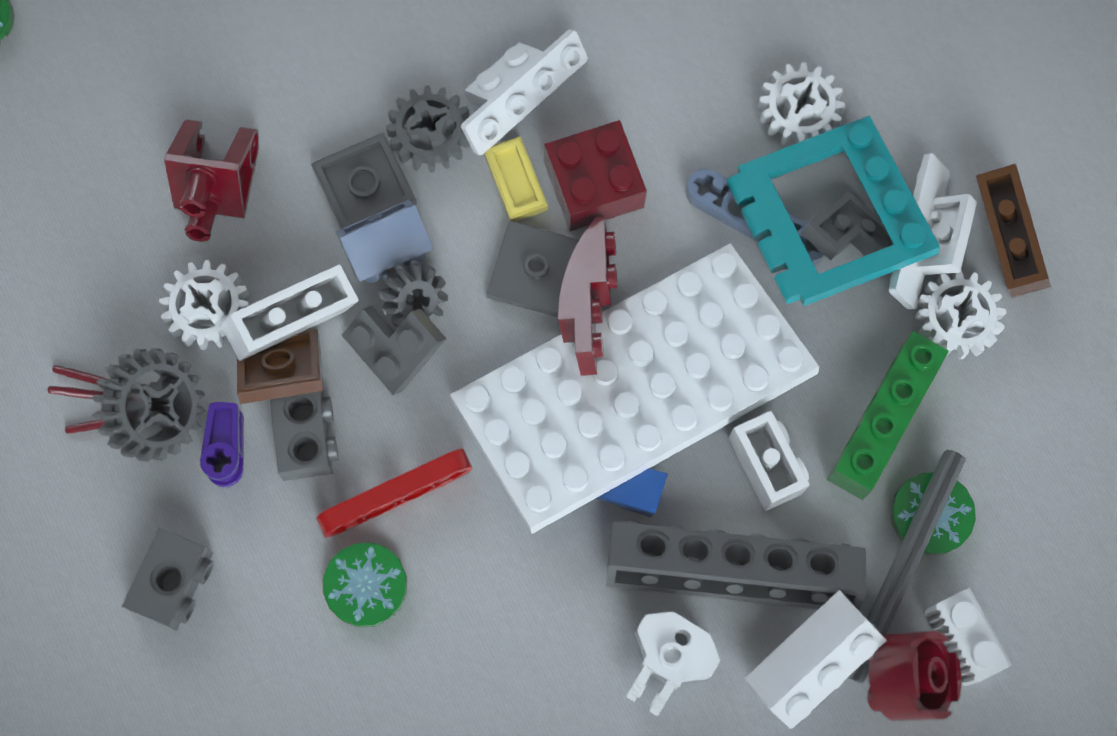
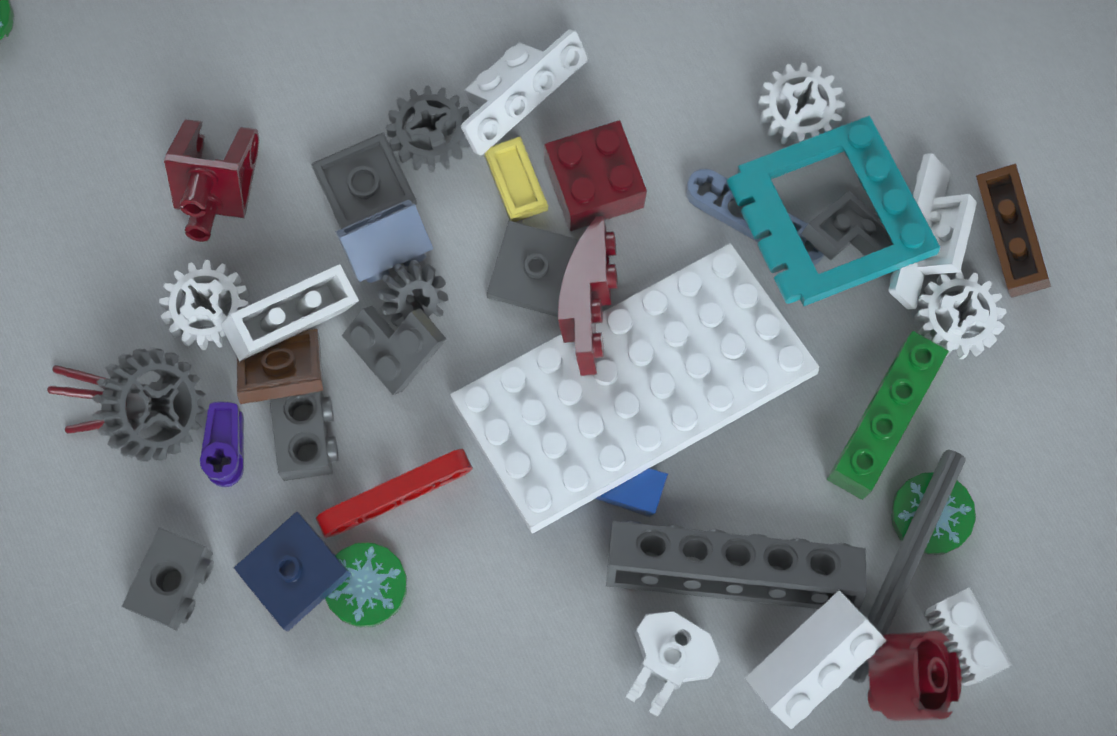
white brick [728,411,810,512] -> none
none -> dark blue plate [233,511,352,632]

